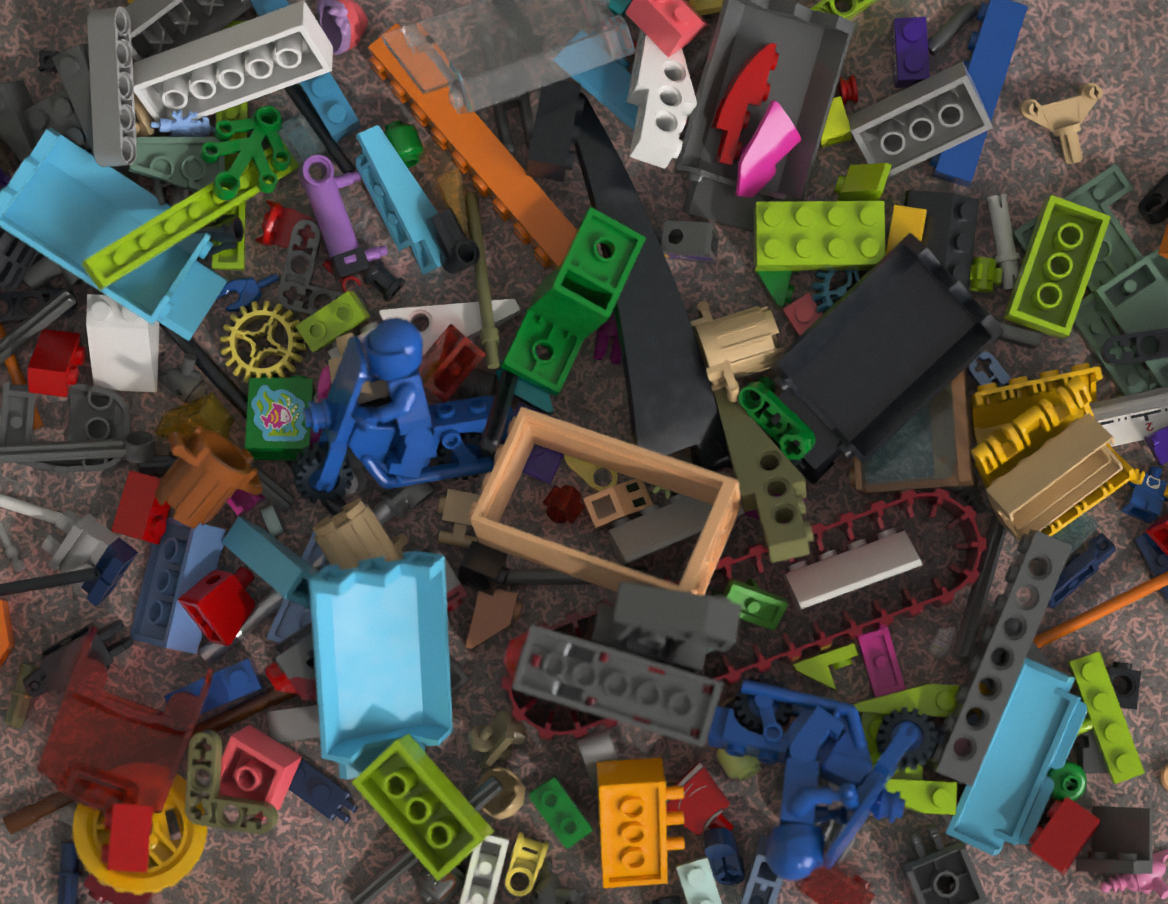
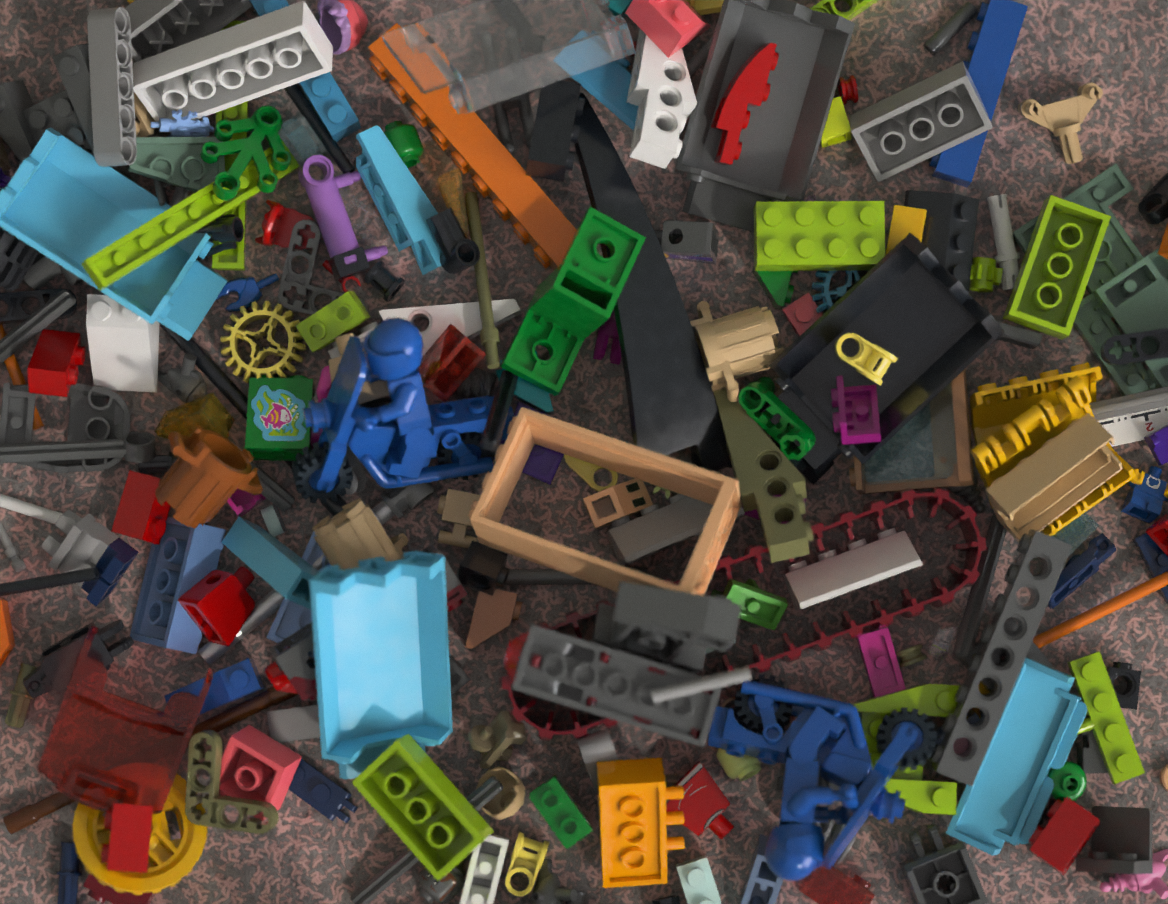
black piece [37,50,60,73] -> none
clear red gear [543,485,585,524] -> none
dark blue piece [703,828,745,885] -> none
dark pink panel [736,100,801,197] -> none
lime slope [791,643,858,690] -> none
lime slope [834,162,892,201] -> none
dark purple brick [891,17,930,88] -> none
light blue beam [967,351,1011,386] -> none
none -> light grey piece [651,667,751,703]
none -> magenta bracket [831,376,881,445]
none -> light yellow piece [834,333,898,386]
none -> olive bush [896,643,927,668]

